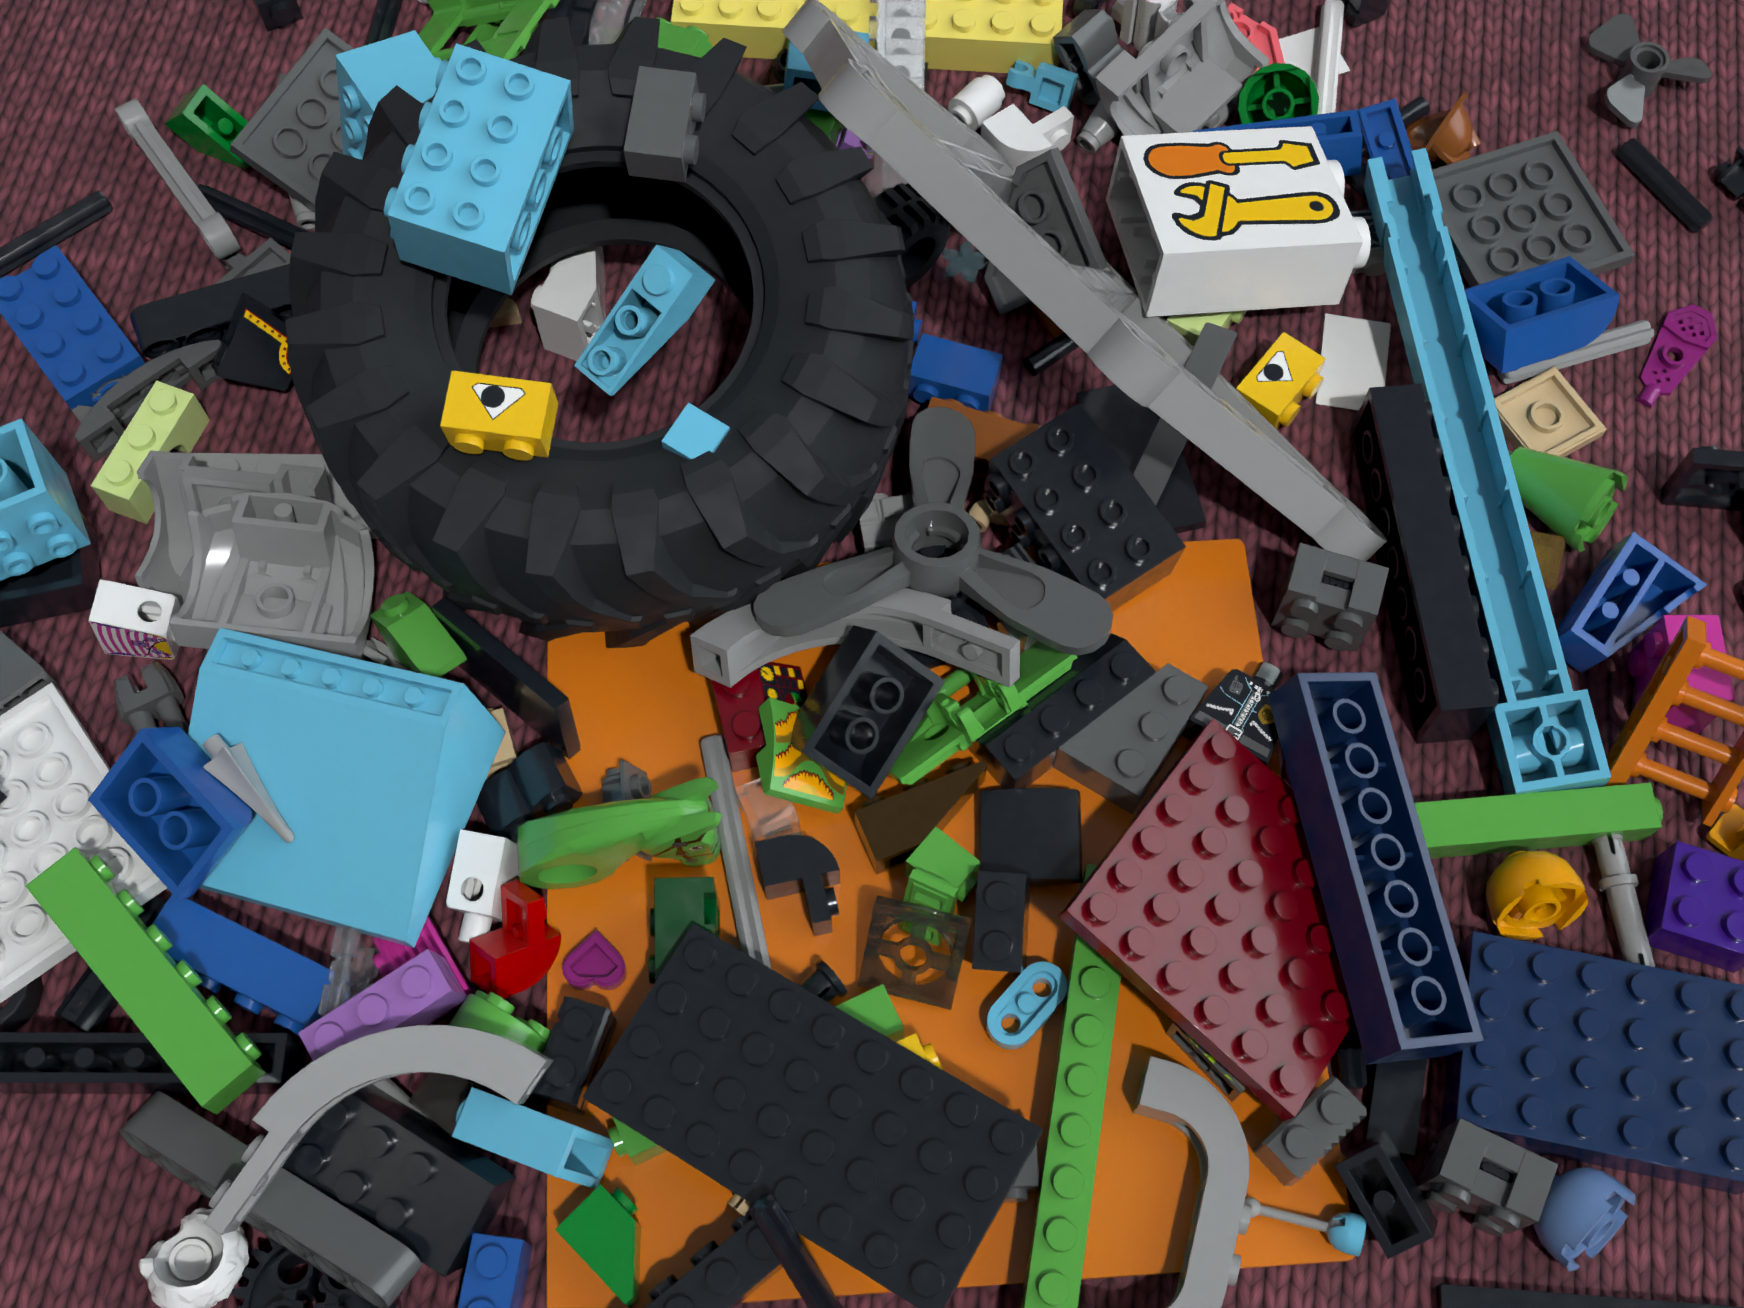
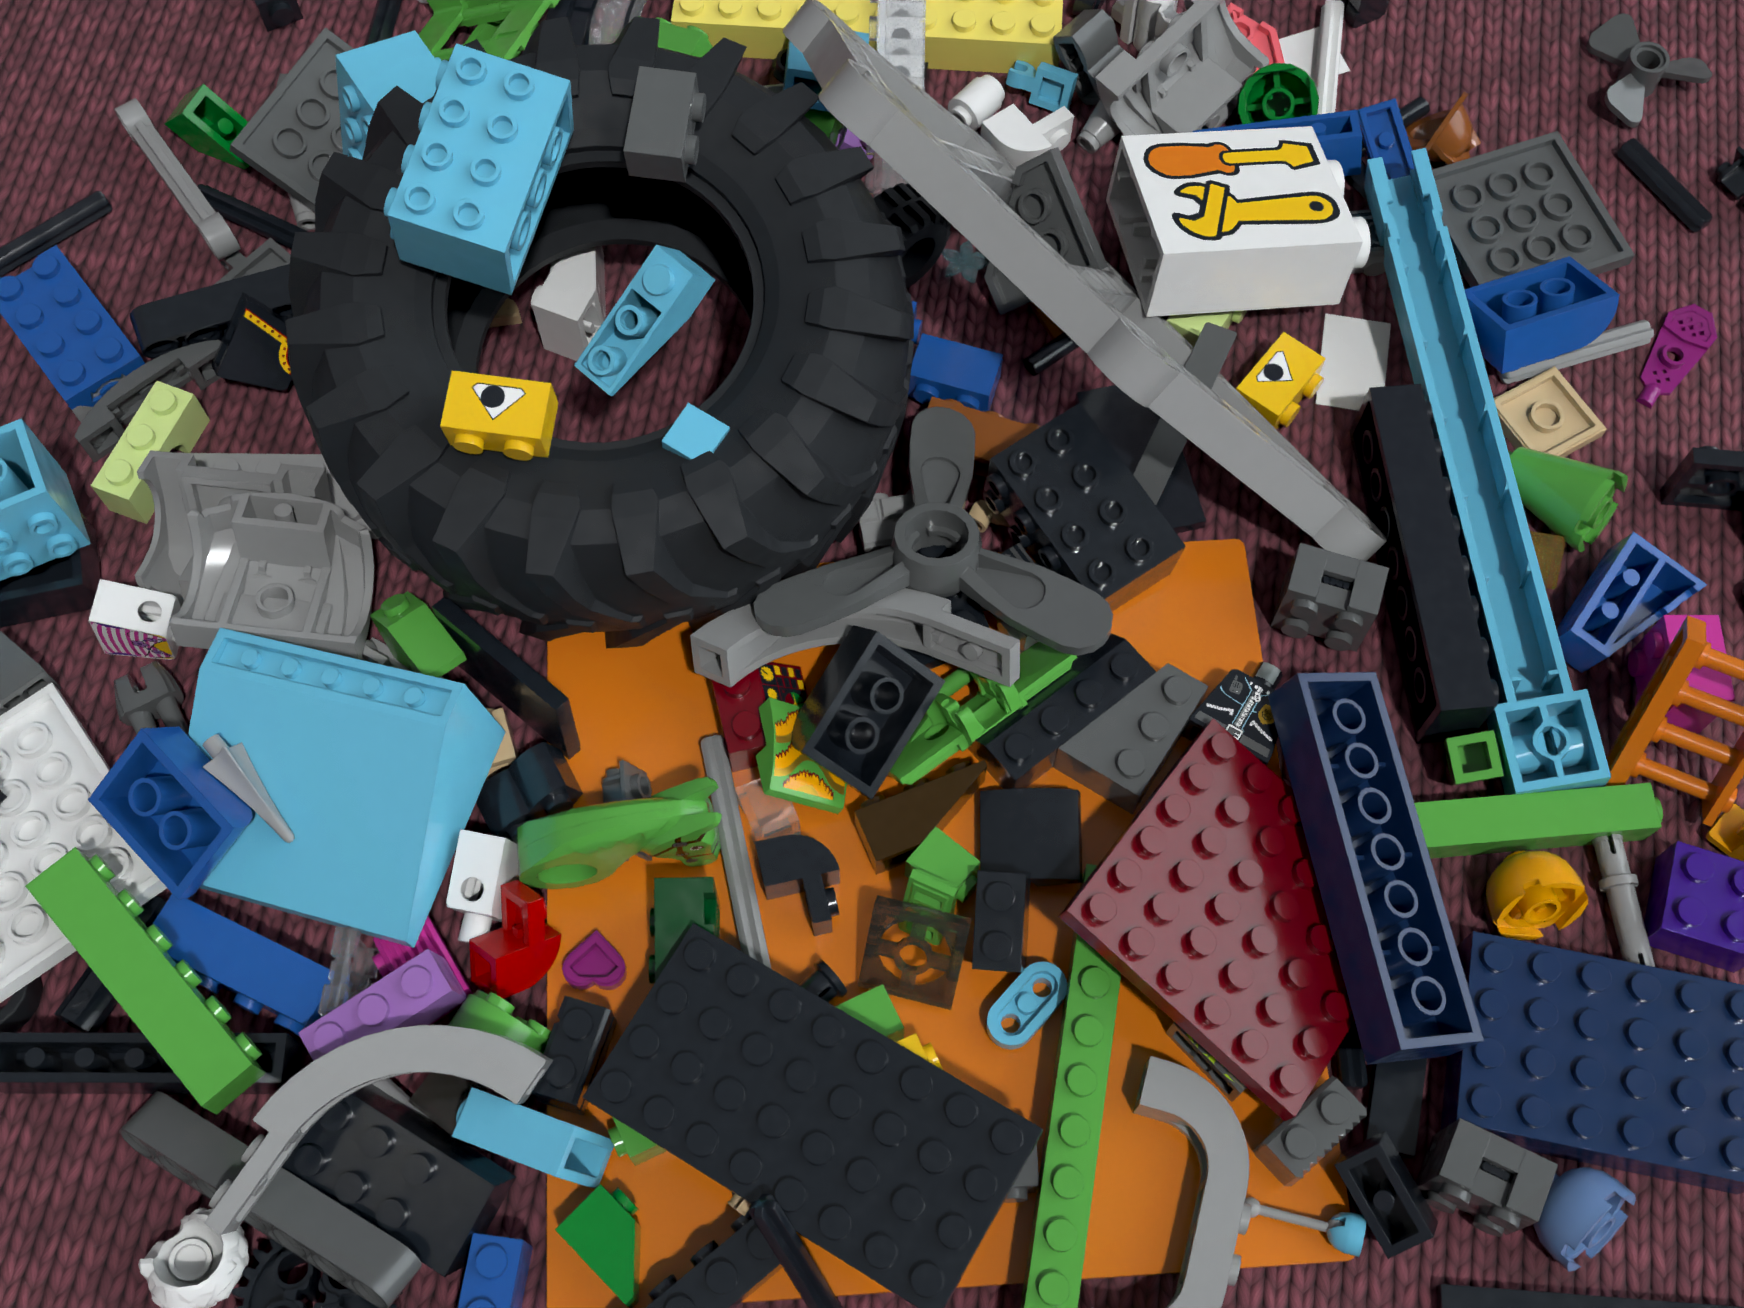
none -> bright green brick [1443,730,1504,786]

